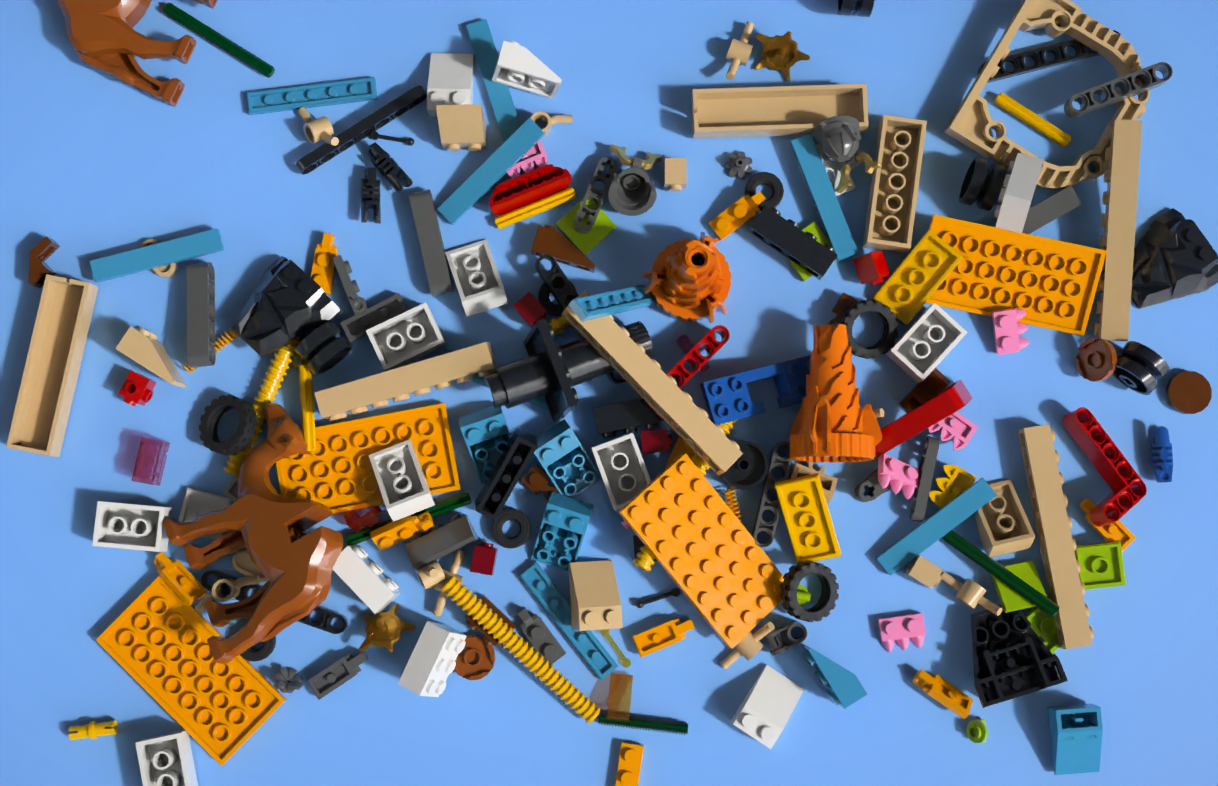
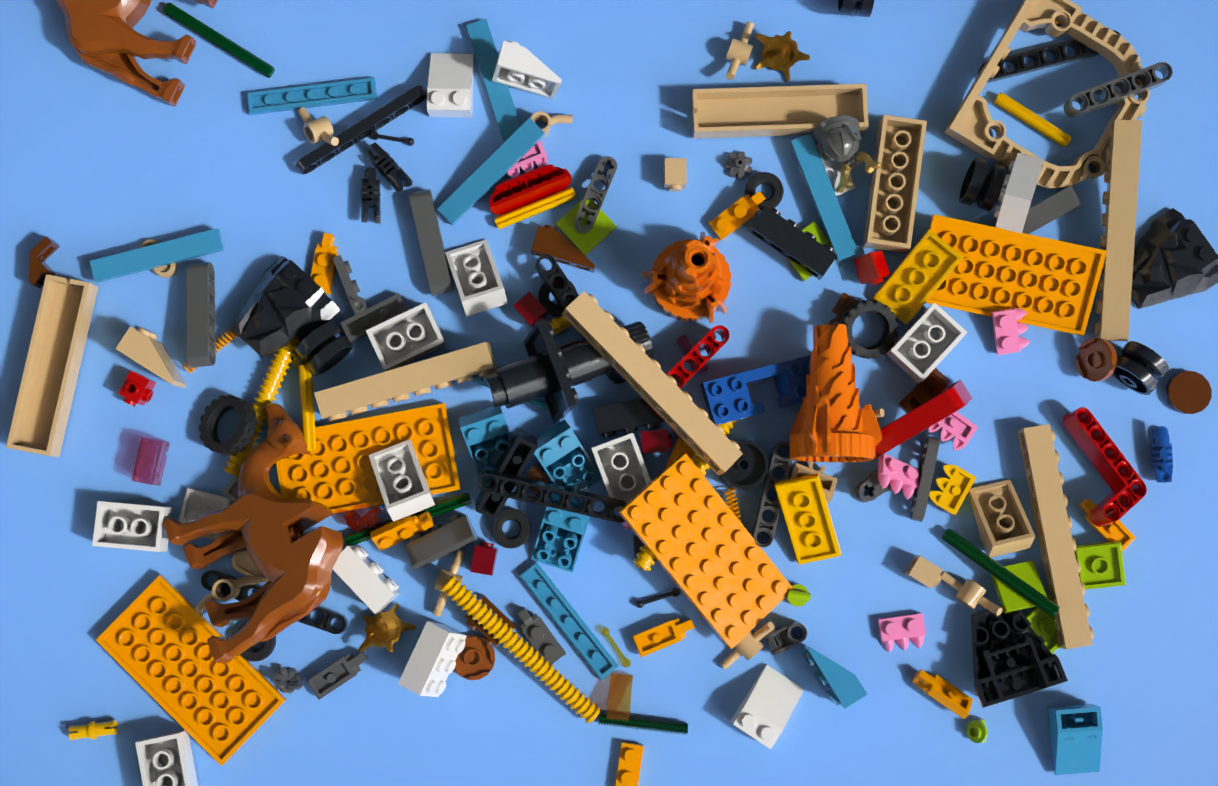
light orange hinge [153,552,207,607] -> none
tan piece [416,560,446,590] -> none
tan slope [436,104,486,152] -> none
dark azure tile [569,285,655,322] -> none
tan slope [569,560,623,631] -> none
dark grey helmet [608,144,663,216] -> none
black tyre [780,561,839,622] -> none
dark azure tile [876,477,997,576] -> none
none -> black beam [478,470,627,523]

